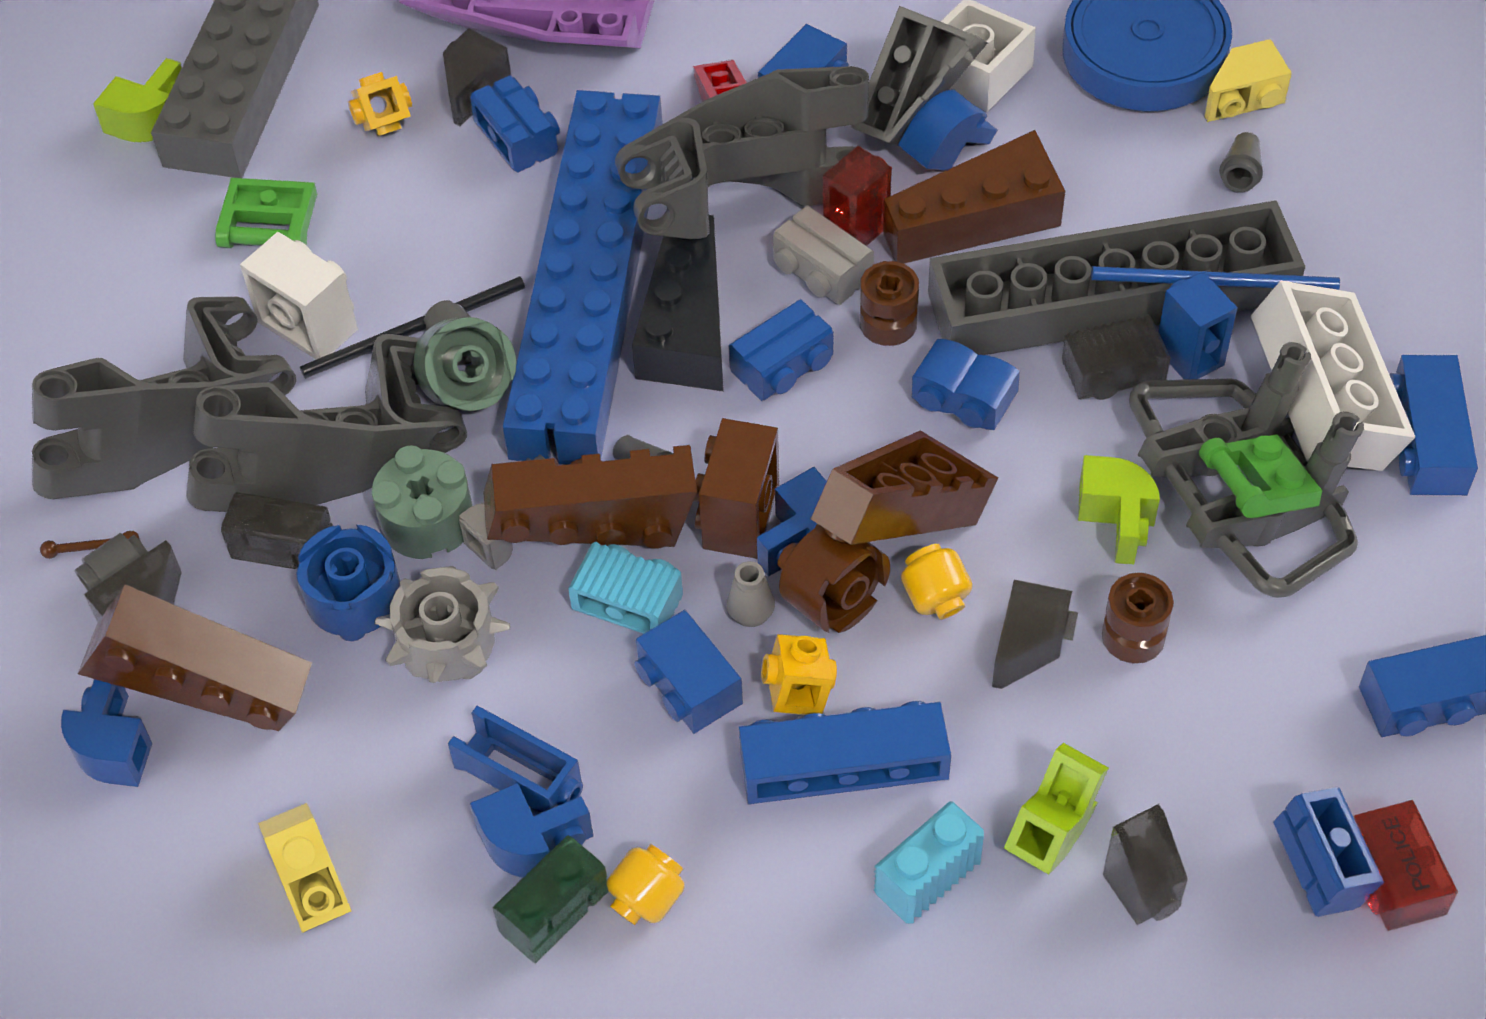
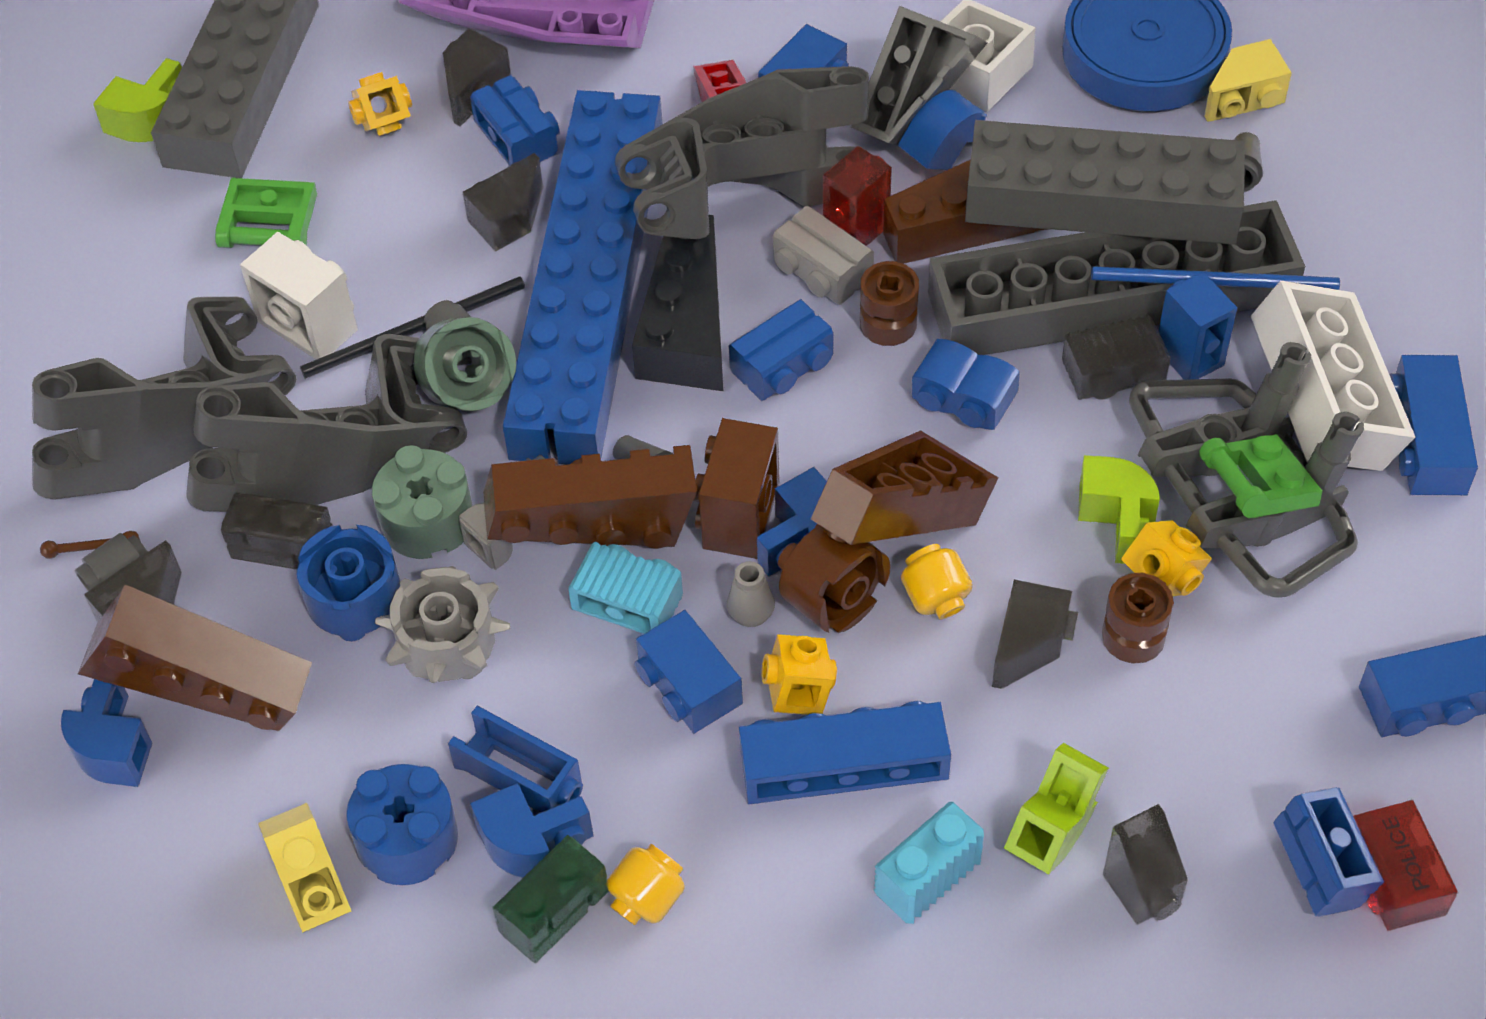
none -> blue brick [347,764,458,885]
none -> clear smoke slope [462,153,543,252]
none -> dark grey brick [965,120,1245,245]
none -> yellow brick [1121,520,1212,596]

